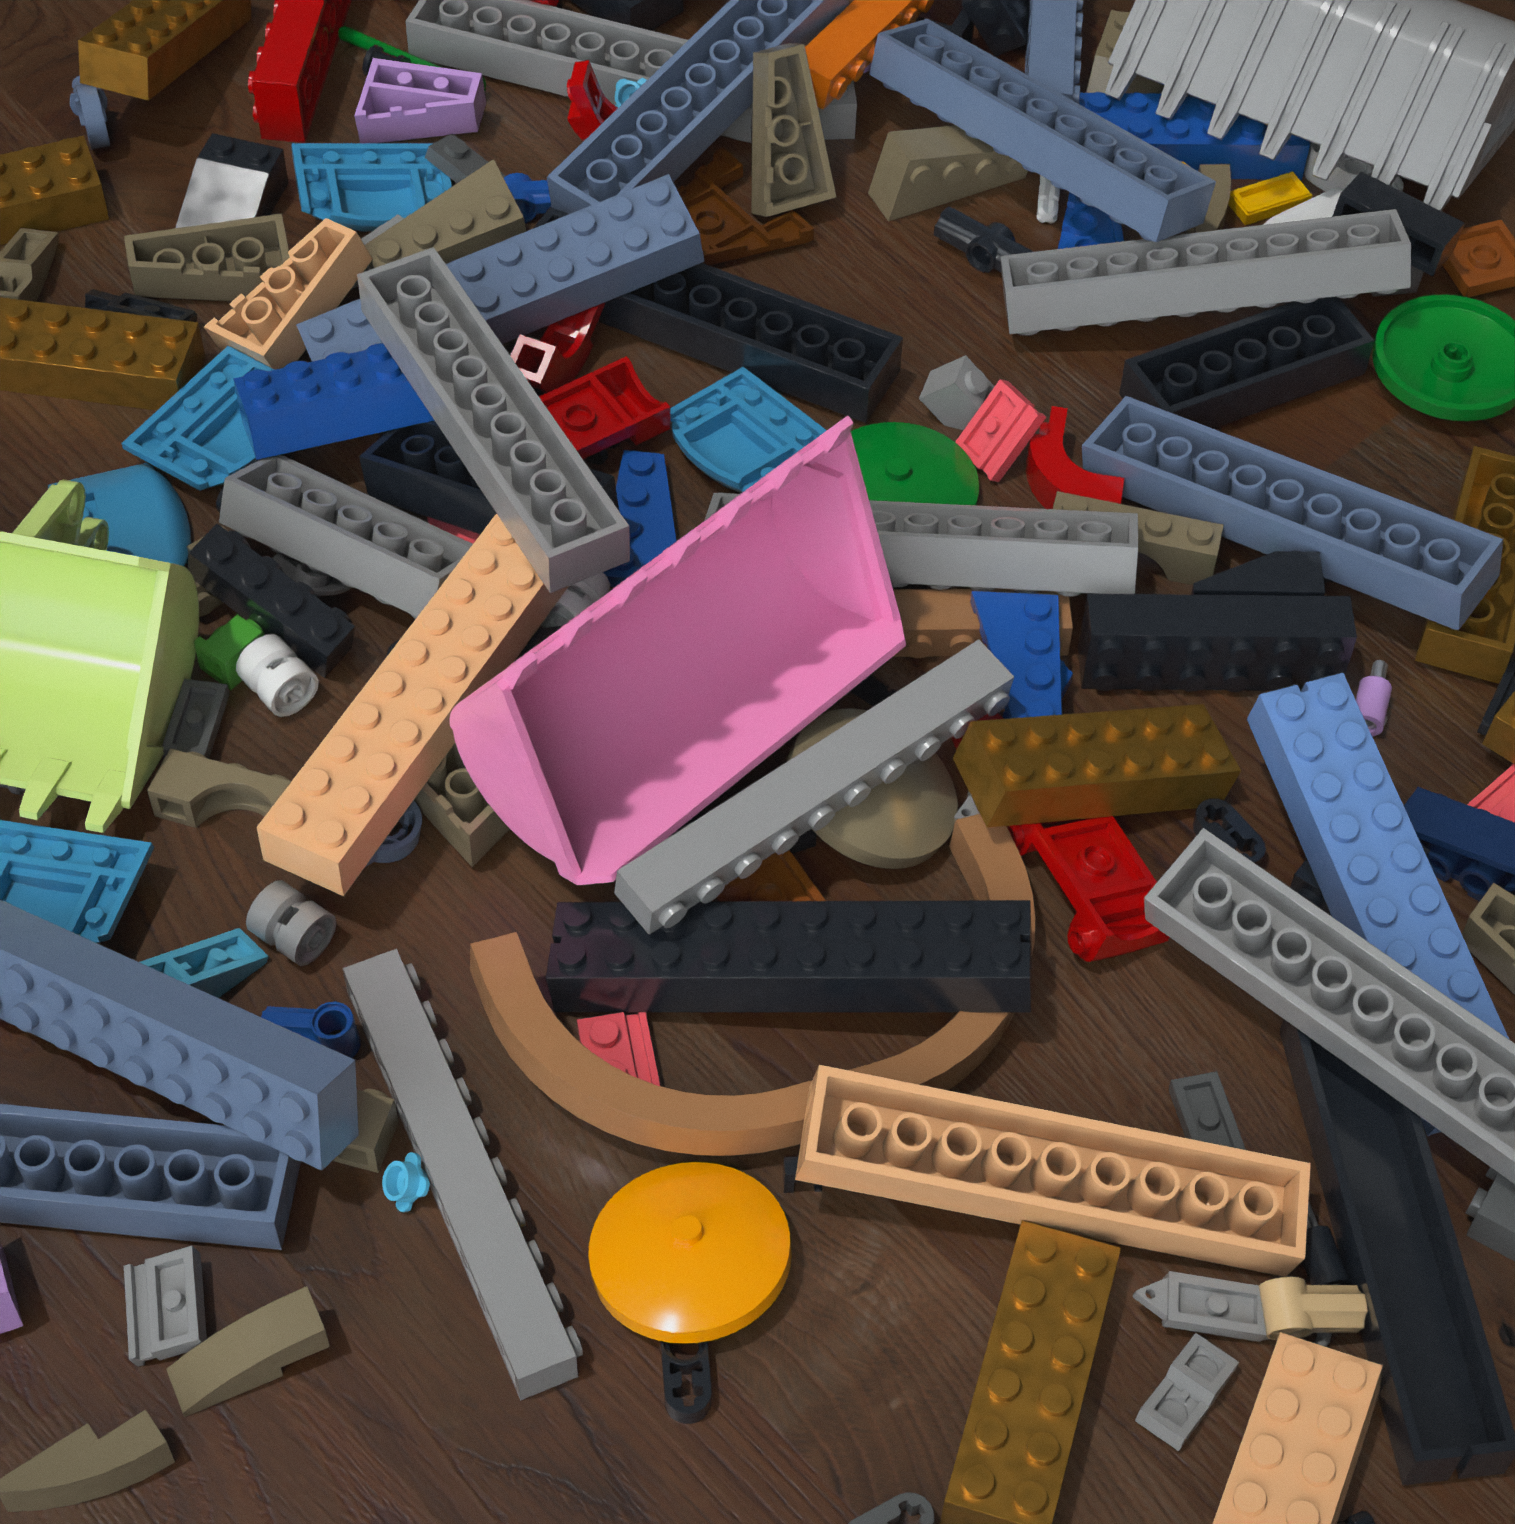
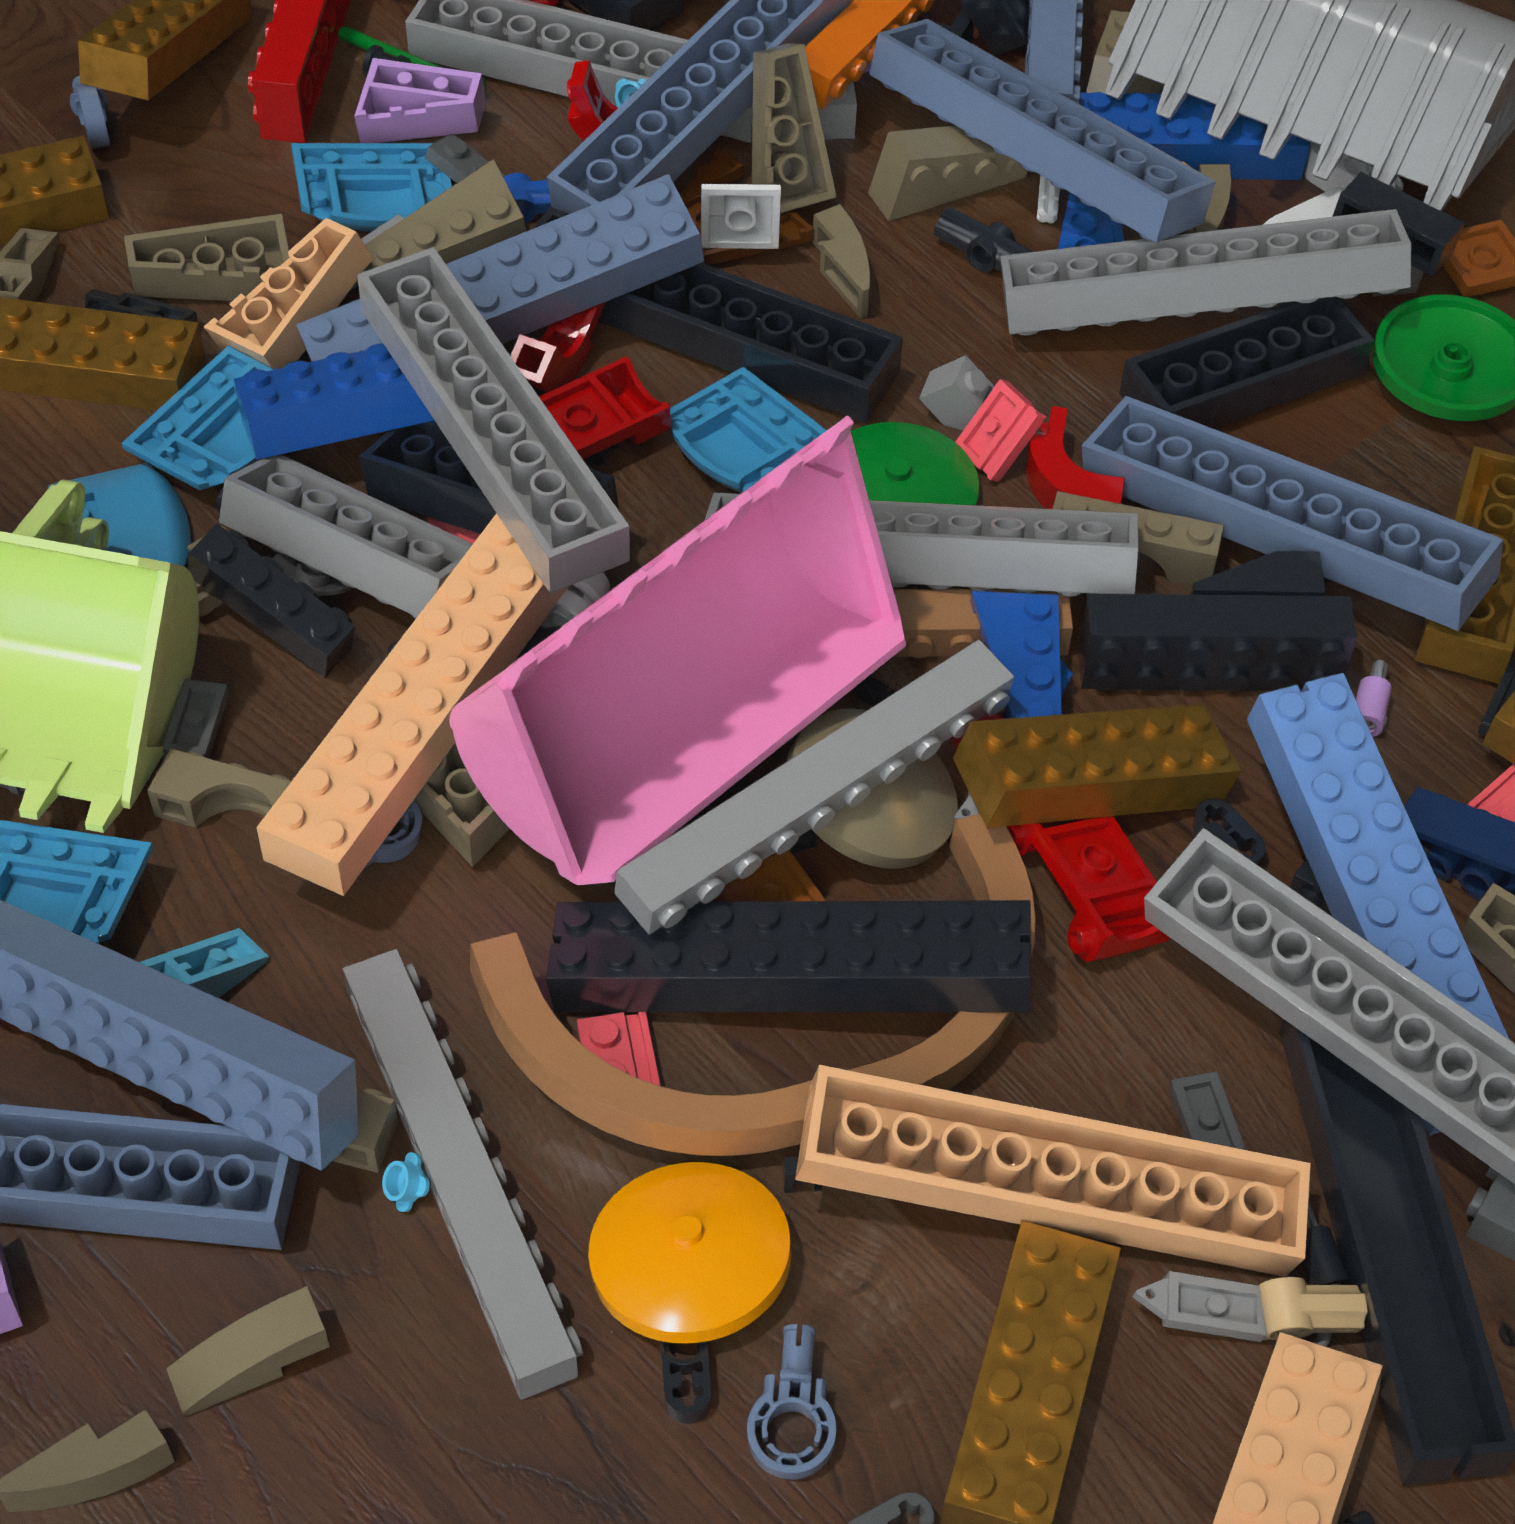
light grey plate [124,1246,207,1367] -> none
slope [175,133,289,228] -> none
bright green brick [193,614,265,690] -> none
white wheel [236,634,319,717] -> none
light grey wheel [246,880,336,966] -> none
blue piece [261,1001,361,1058] -> none
blue wing [603,450,676,587] -> none
light grey slope [1135,1333,1239,1451] -> none
yellow tile [1228,172,1312,225] -> none
none -> white slope [701,184,781,249]
none -> sand blue pin [747,1324,836,1480]
none -> dark tan slope [813,204,870,319]

